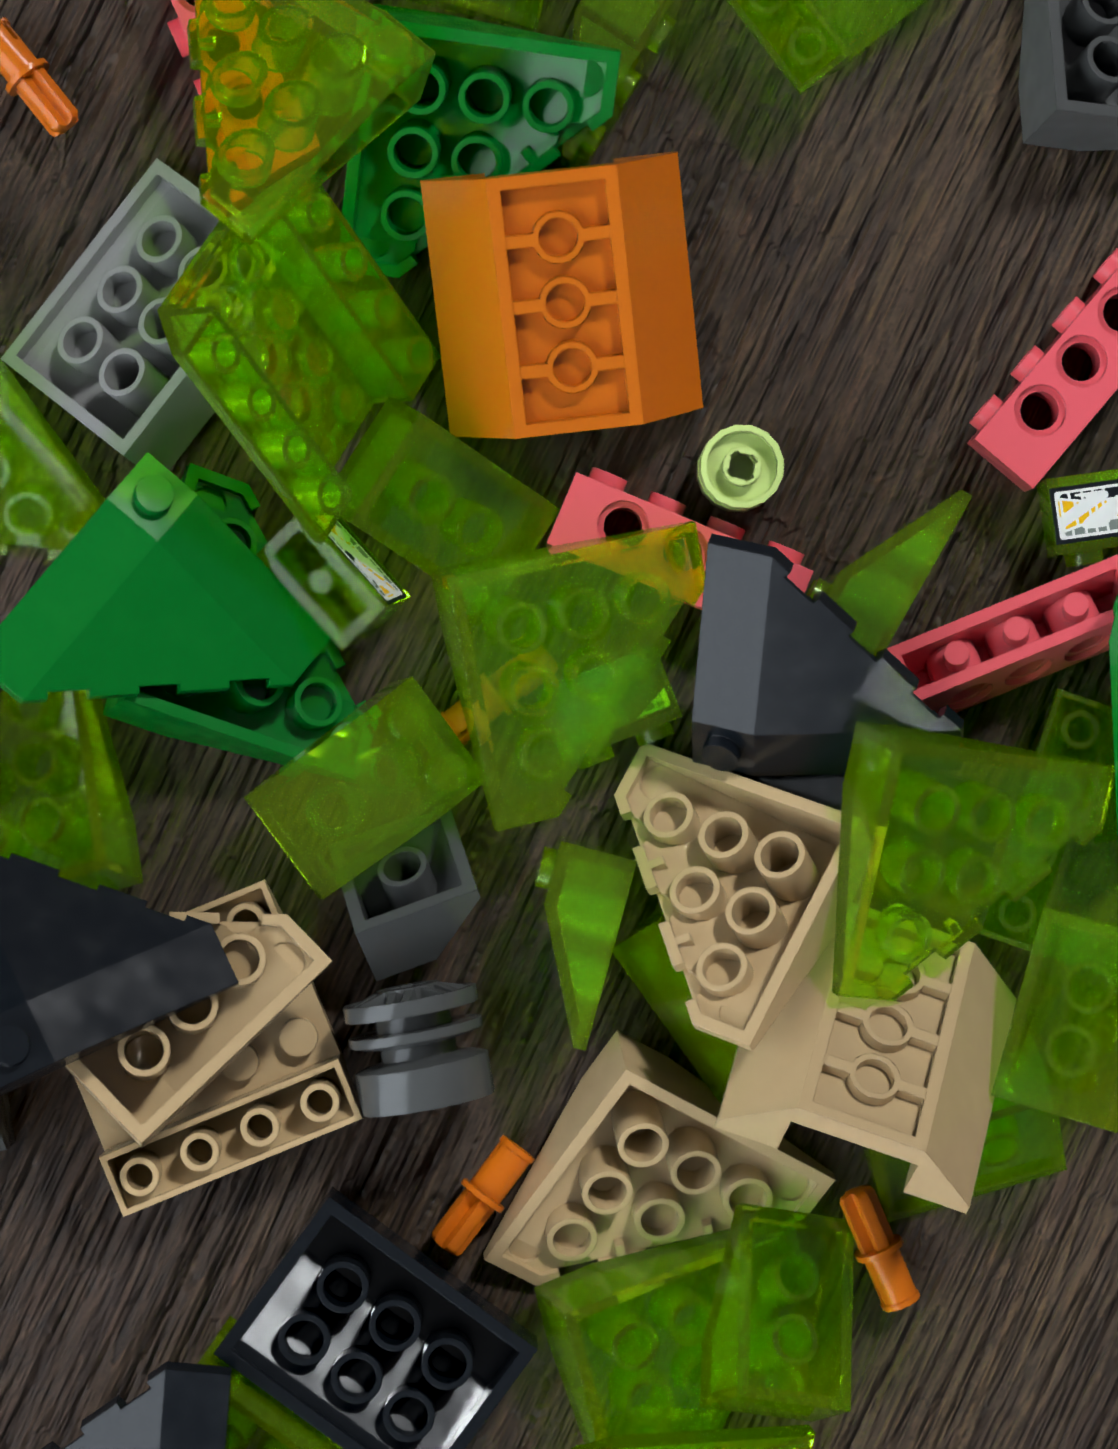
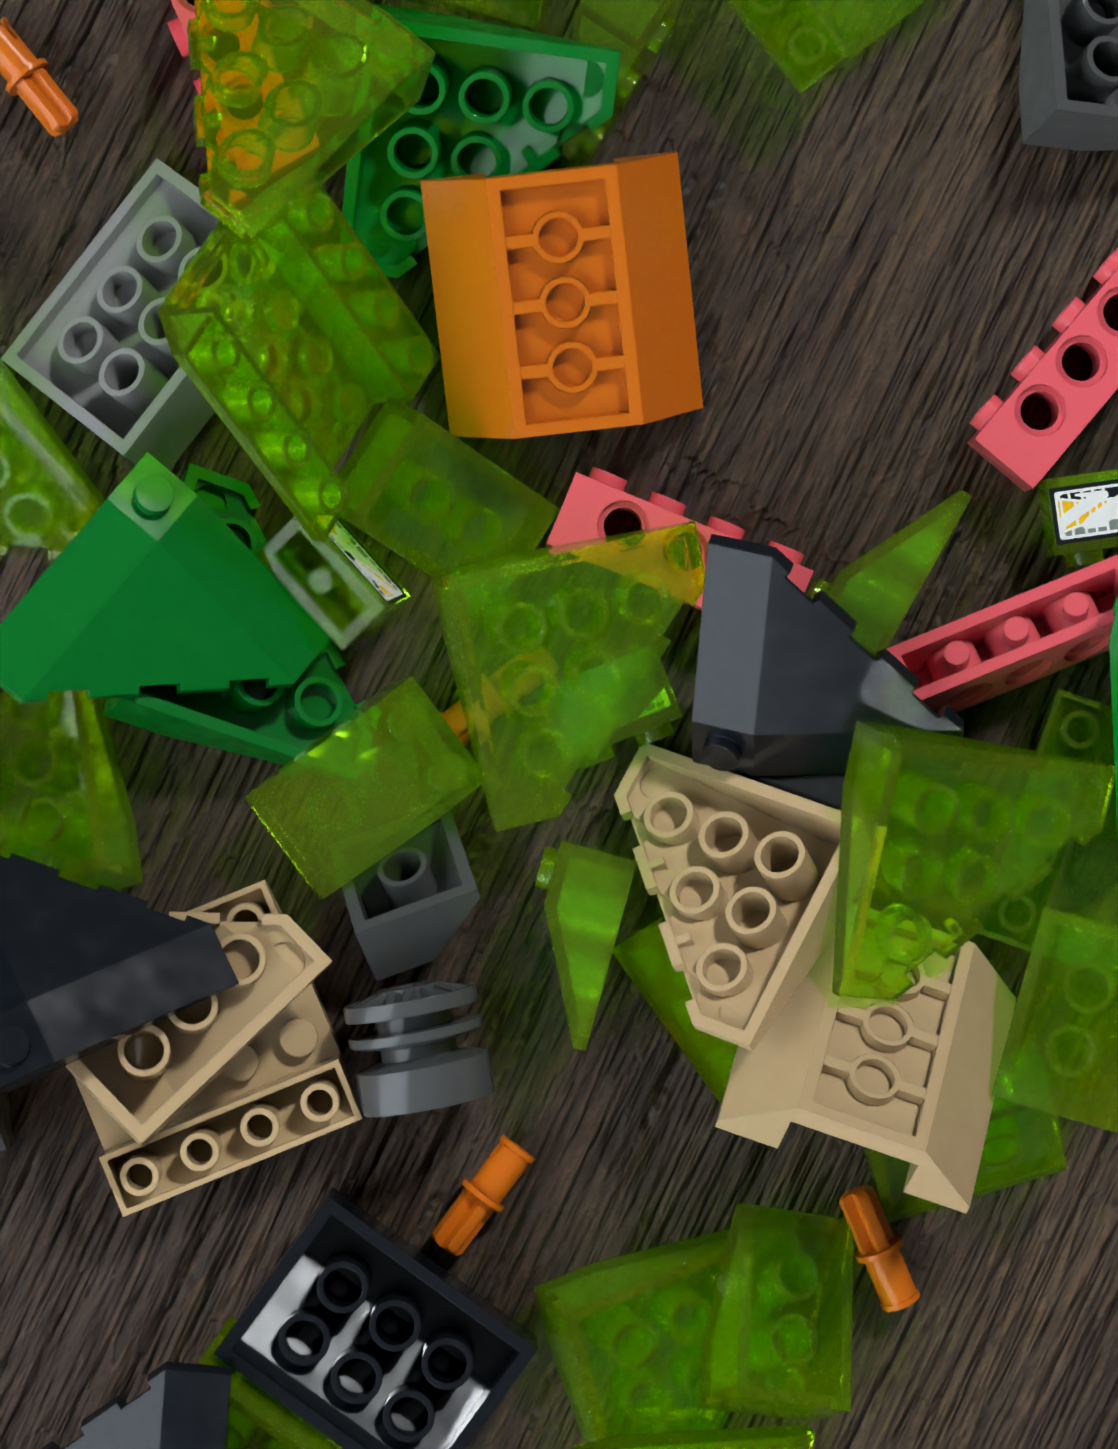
tan slope [483,1030,836,1286] -> none
yellowish green wheel [696,424,784,512] -> none

